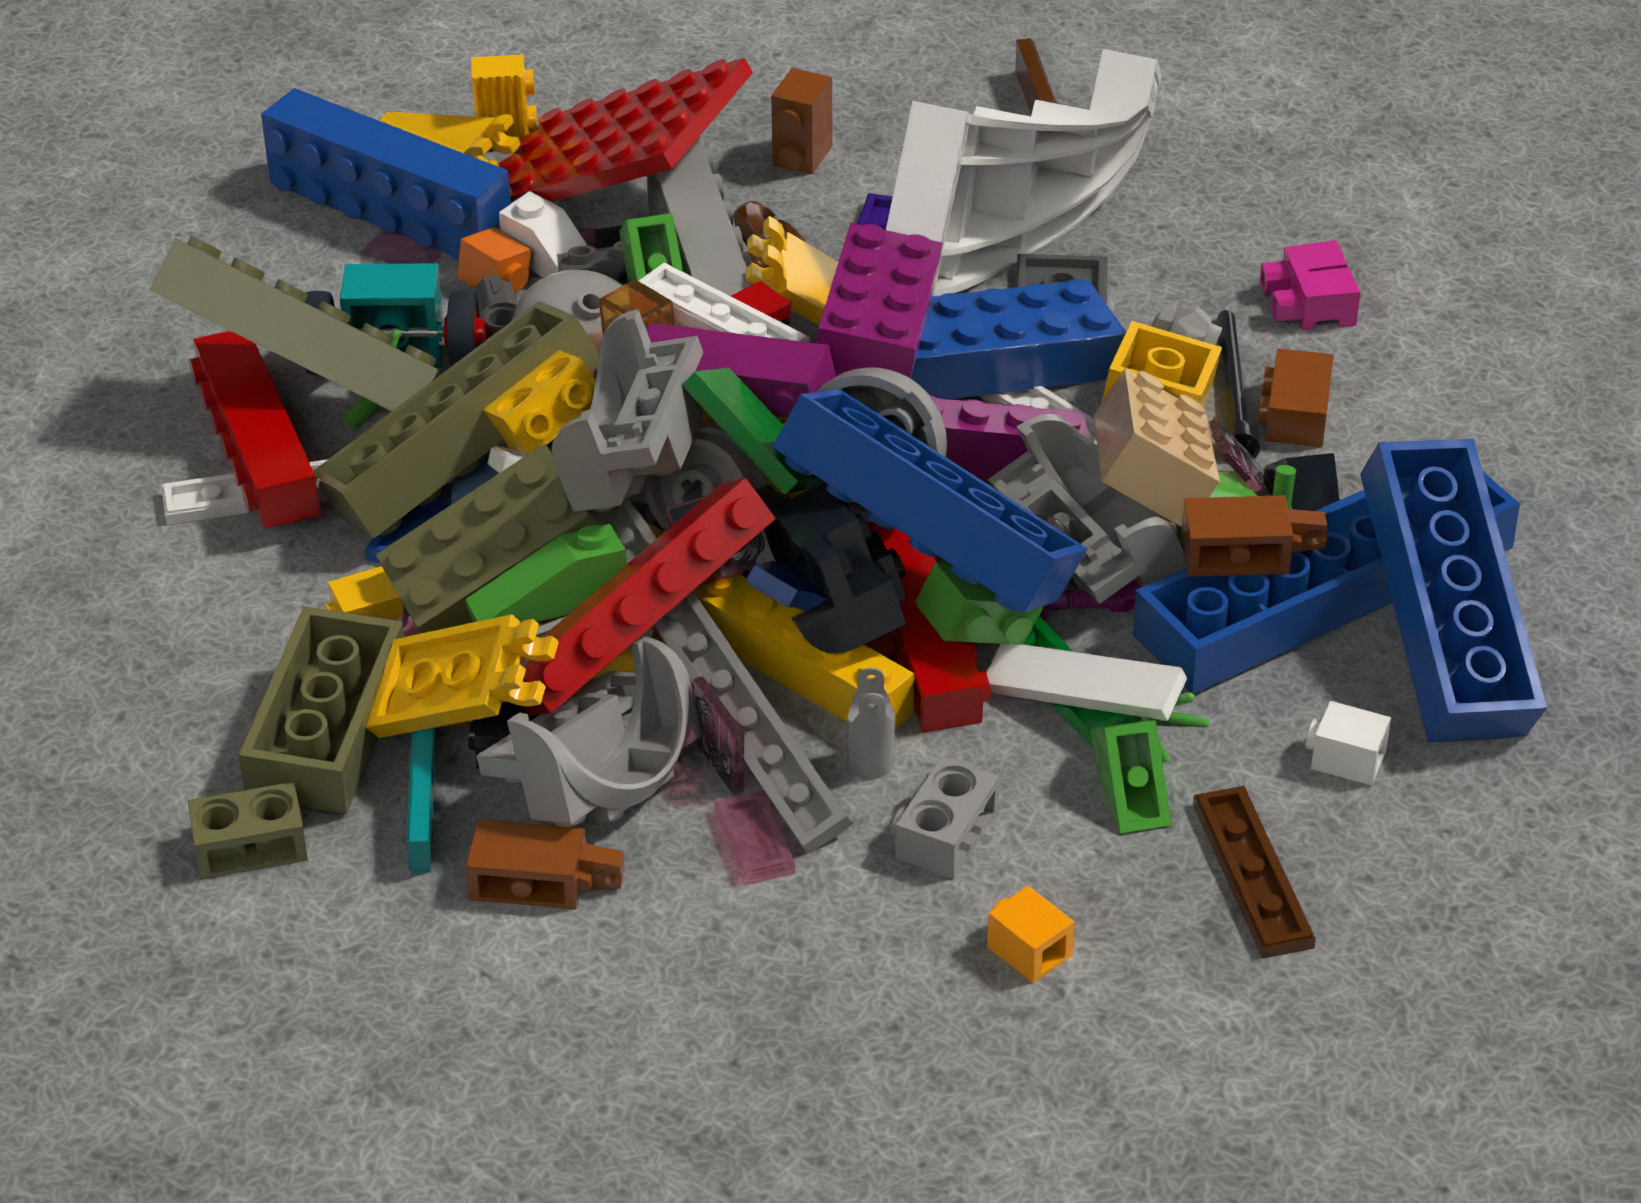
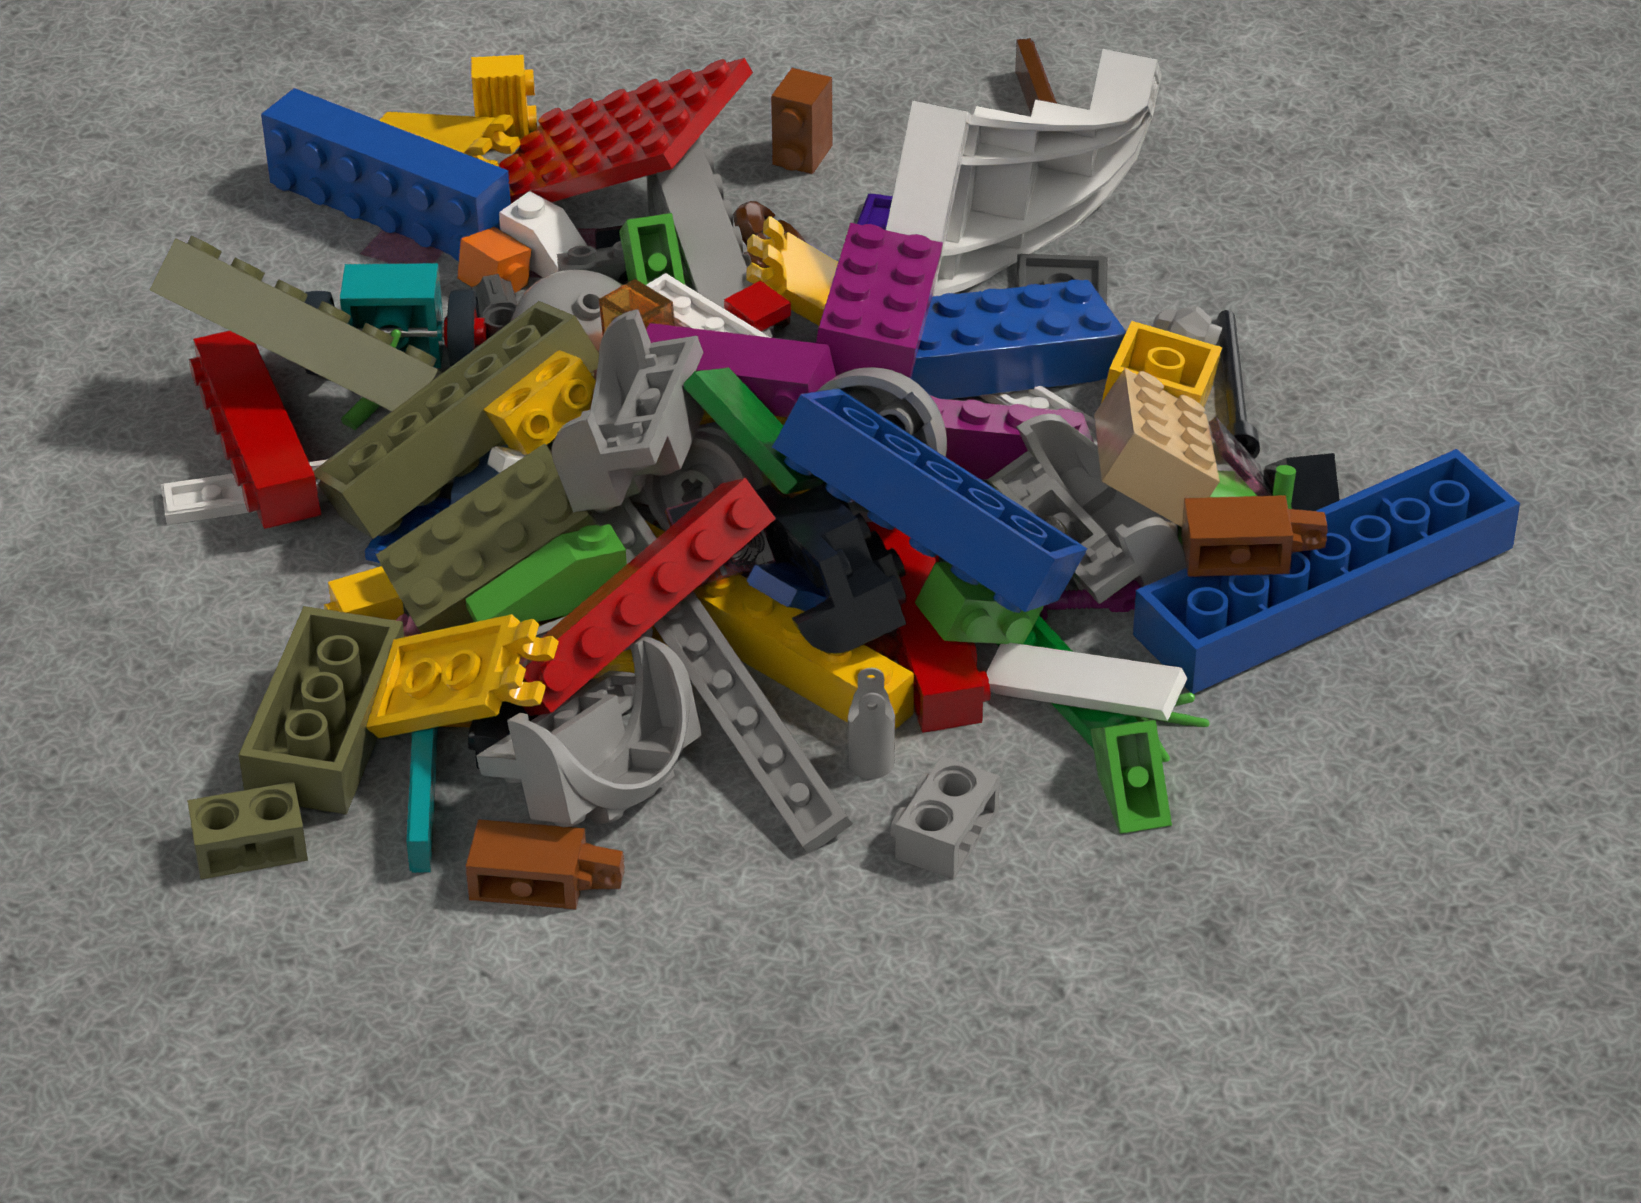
white tile [633,263,810,342] -> none
clear pink piece [693,676,746,796] -> none
clear pink tile [714,791,795,886] -> none
light orange brick [987,886,1075,983] -> none
reddish brown tile [1193,786,1316,959] -> none
dark orange brick [1258,348,1334,447] -> none
dark pink hips [1259,240,1360,330] -> none
white brick [1306,701,1391,786] -> none
blue brick [1360,439,1547,743] -> none

